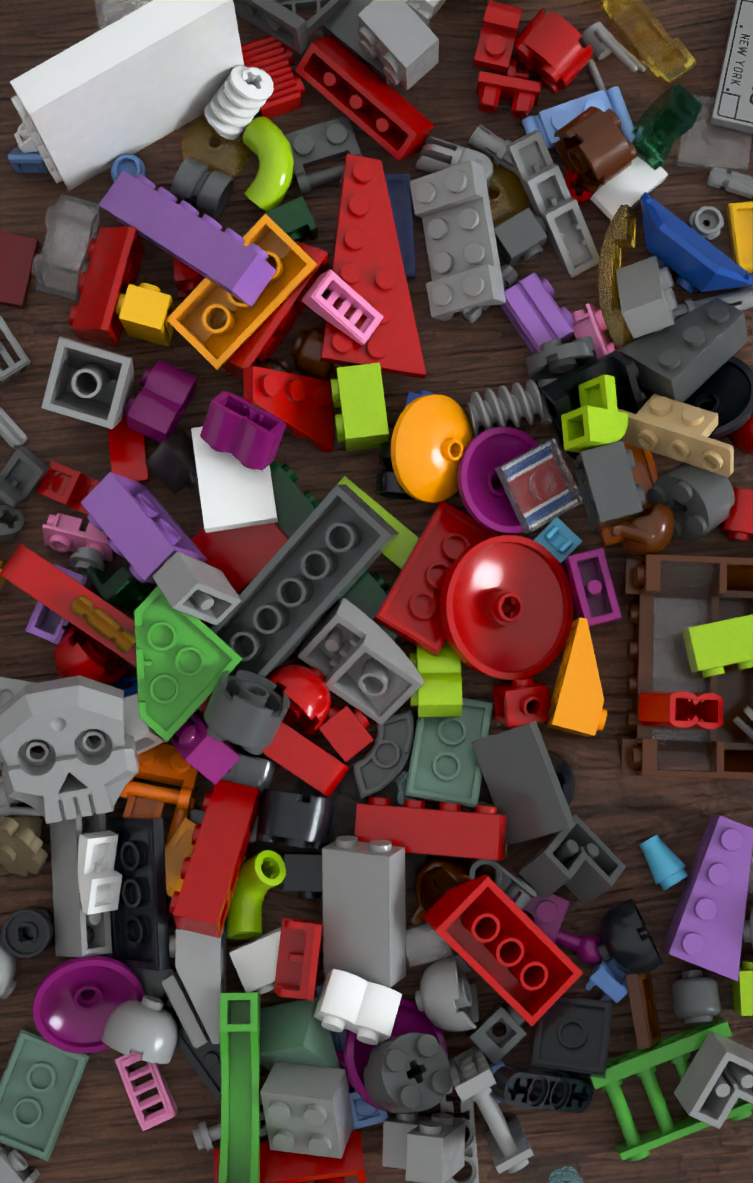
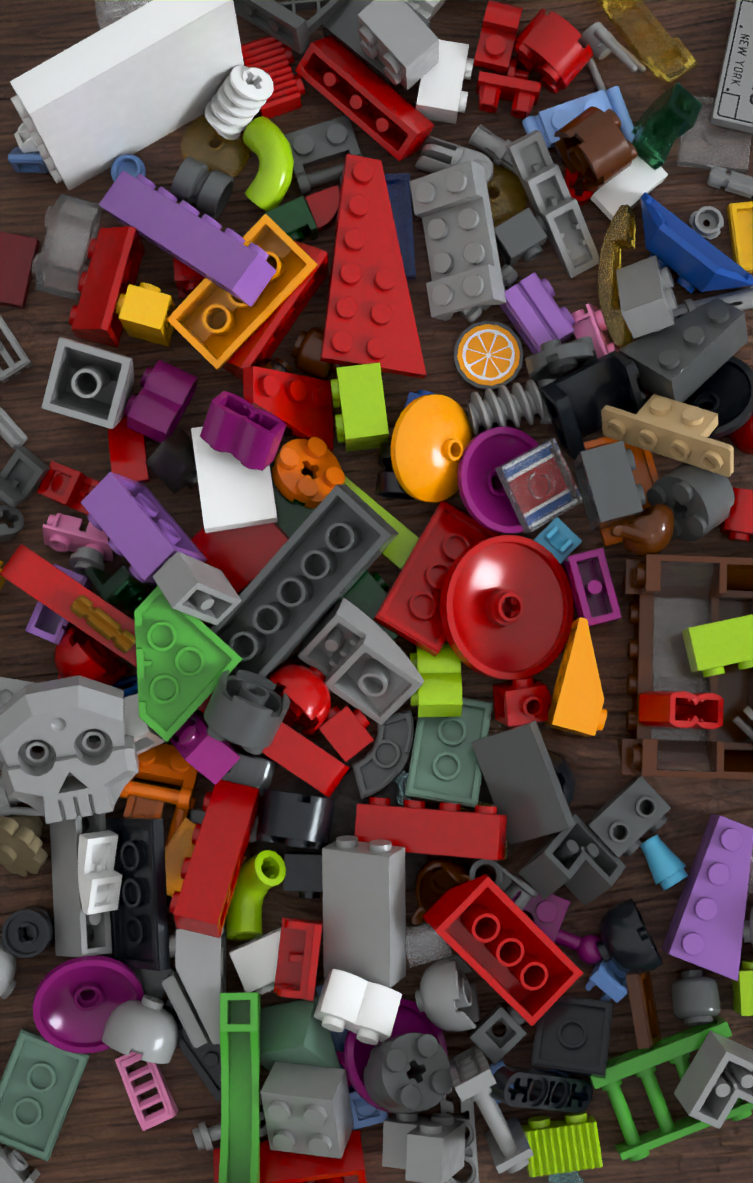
bright pink slope [301,269,384,345] -> none
lime brick [561,374,628,453] -> none
none -> orange plate [272,437,345,508]
none -> red tile [305,184,340,232]
none -> white brick [416,39,474,124]
none -> light orange tile [453,321,524,391]
none -> lime brick [521,1111,603,1177]
none -> dark grey brick [585,776,671,858]

